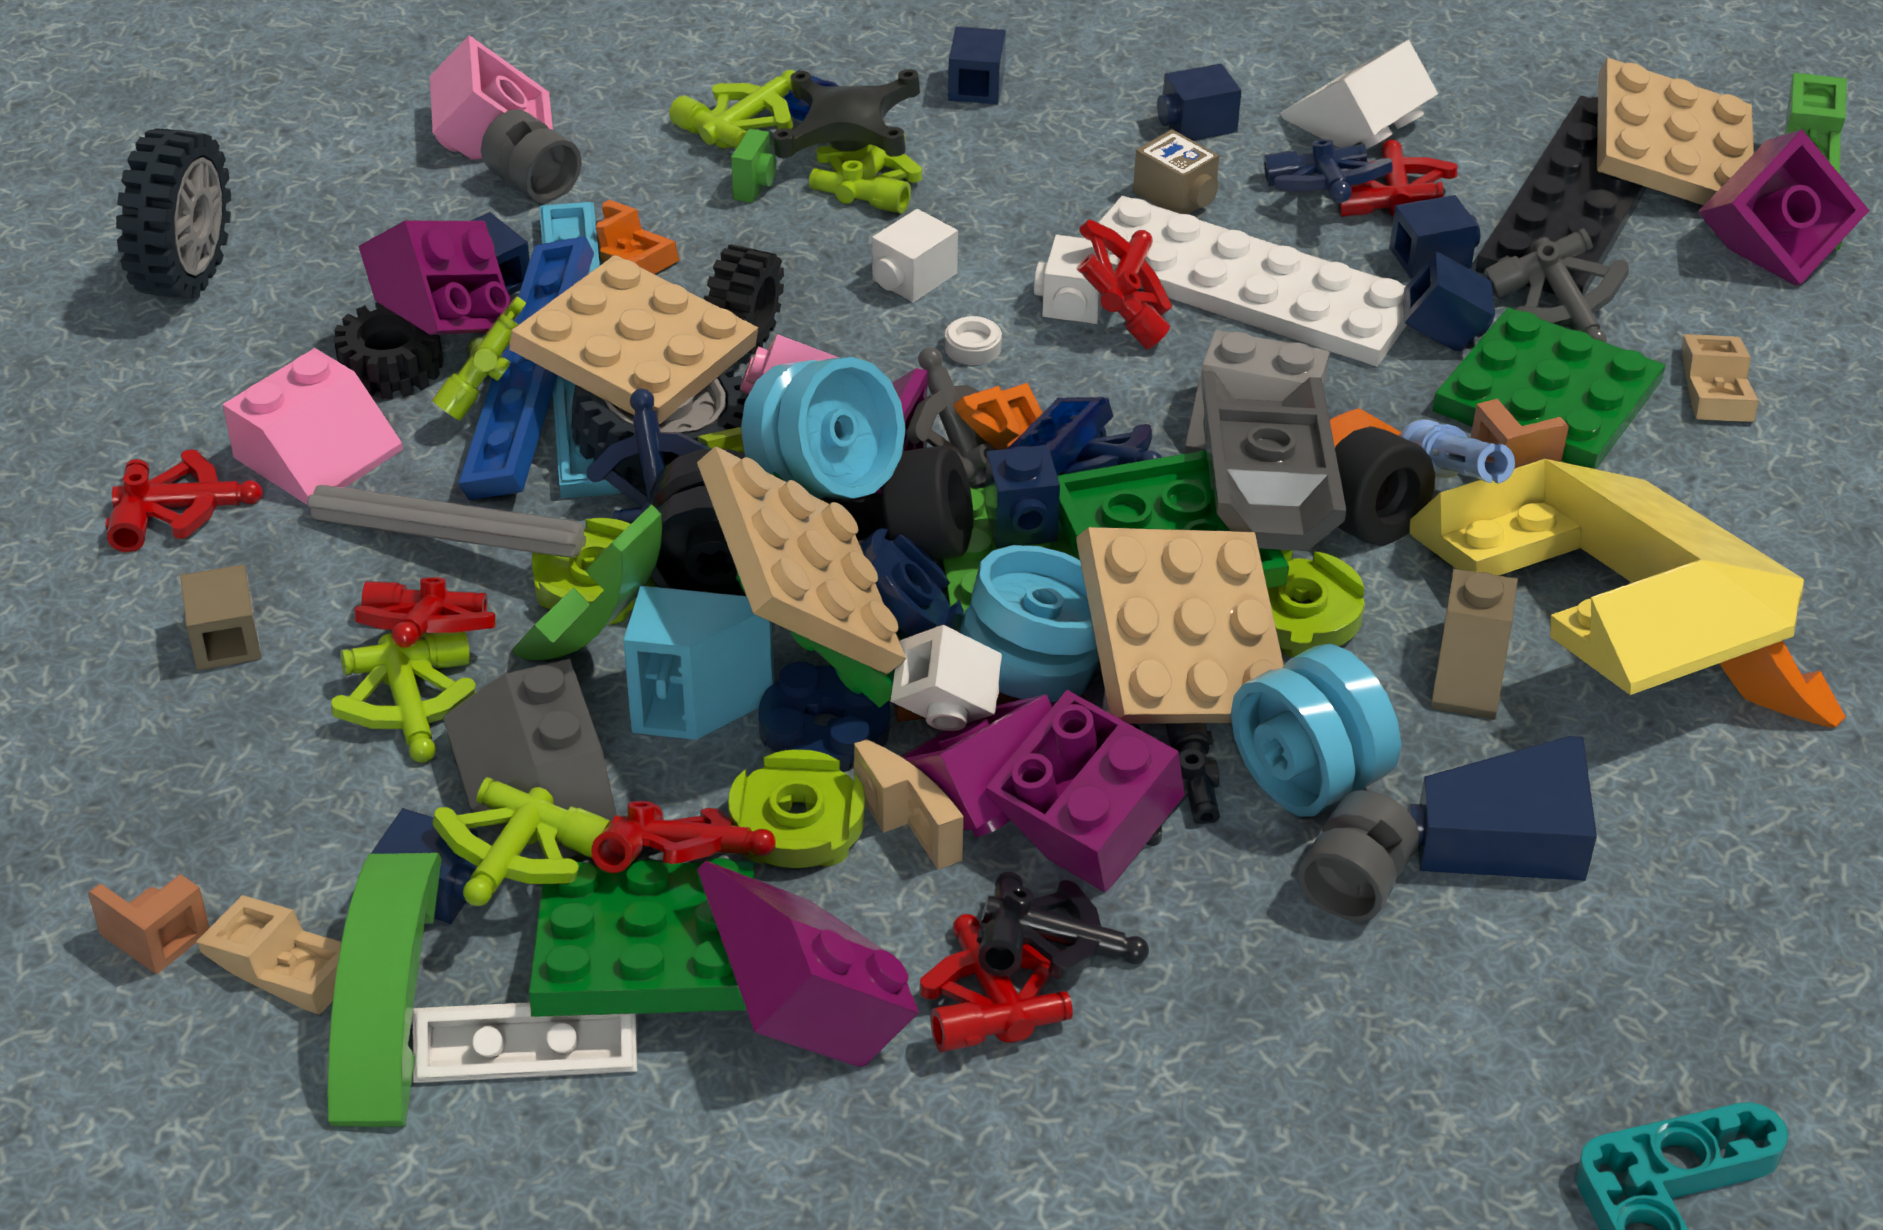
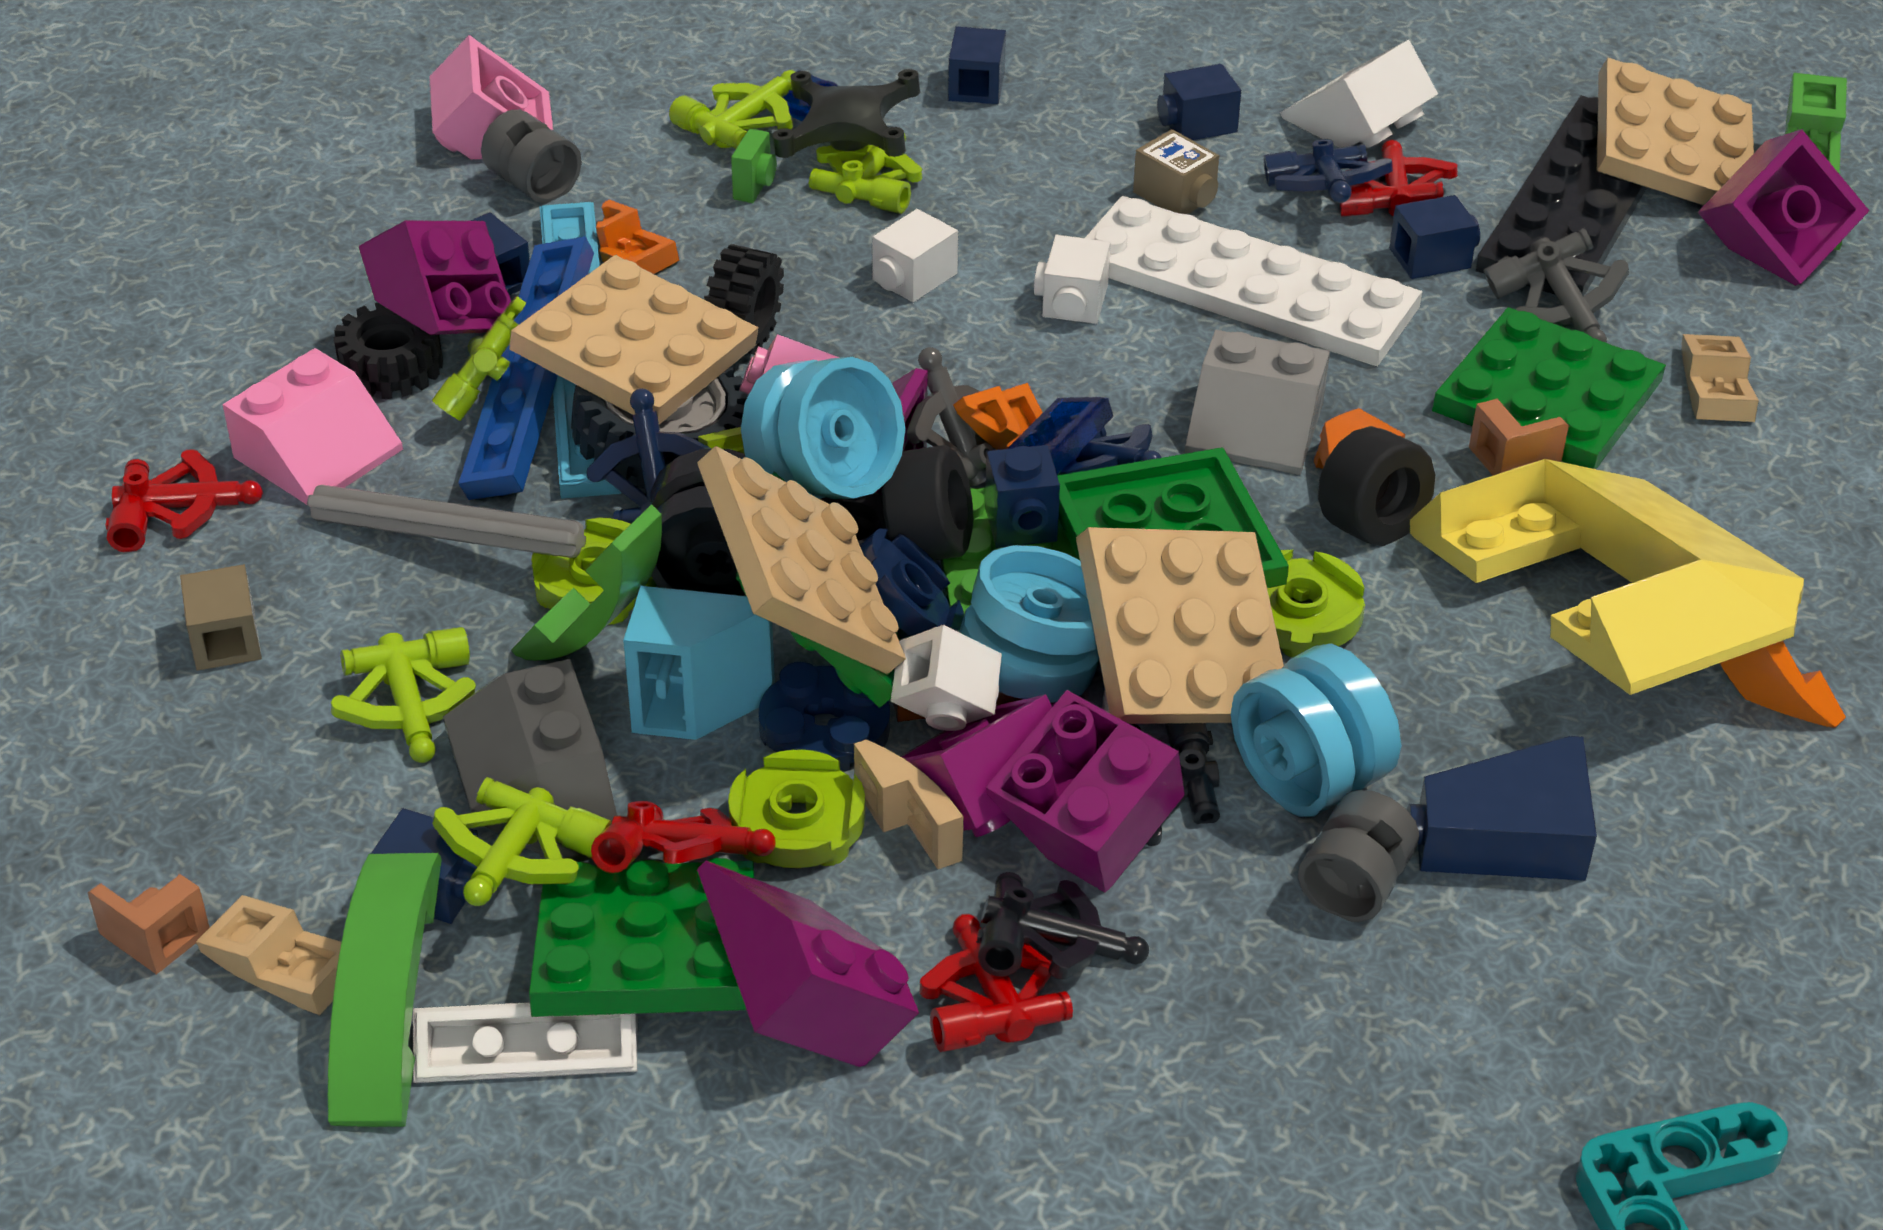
black wheel [116,128,231,299] -> none
red piece [354,577,496,648] -> none
white tile [945,316,1002,365] -> none
red piece [1077,219,1172,350] -> none
dark grey piece [1201,371,1346,551] -> none
light blue pin [1400,419,1515,484] -> none
dark blue brick [1403,251,1495,351] -> none
dark tan slope [1431,569,1518,720] -> none

